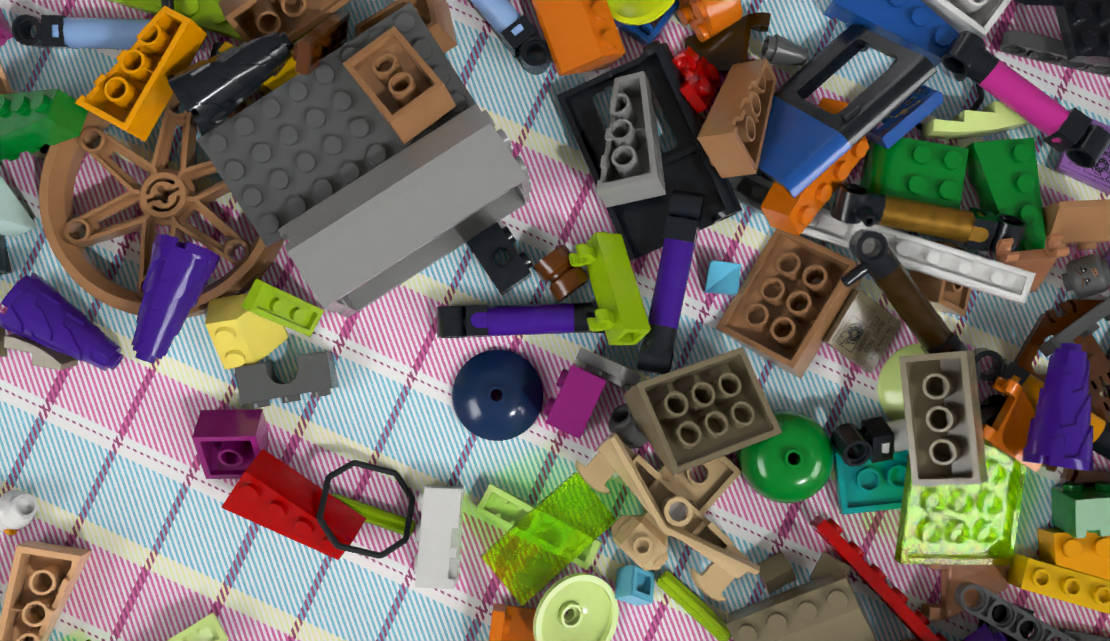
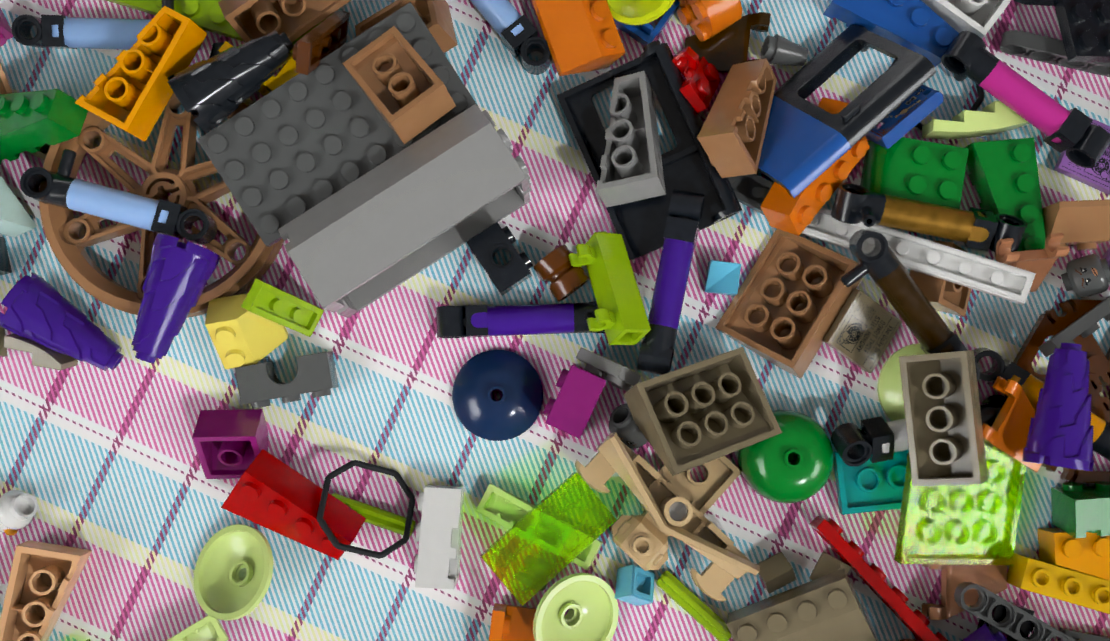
none -> piece [20,149,217,245]
none -> yellowish green dish [193,524,273,621]

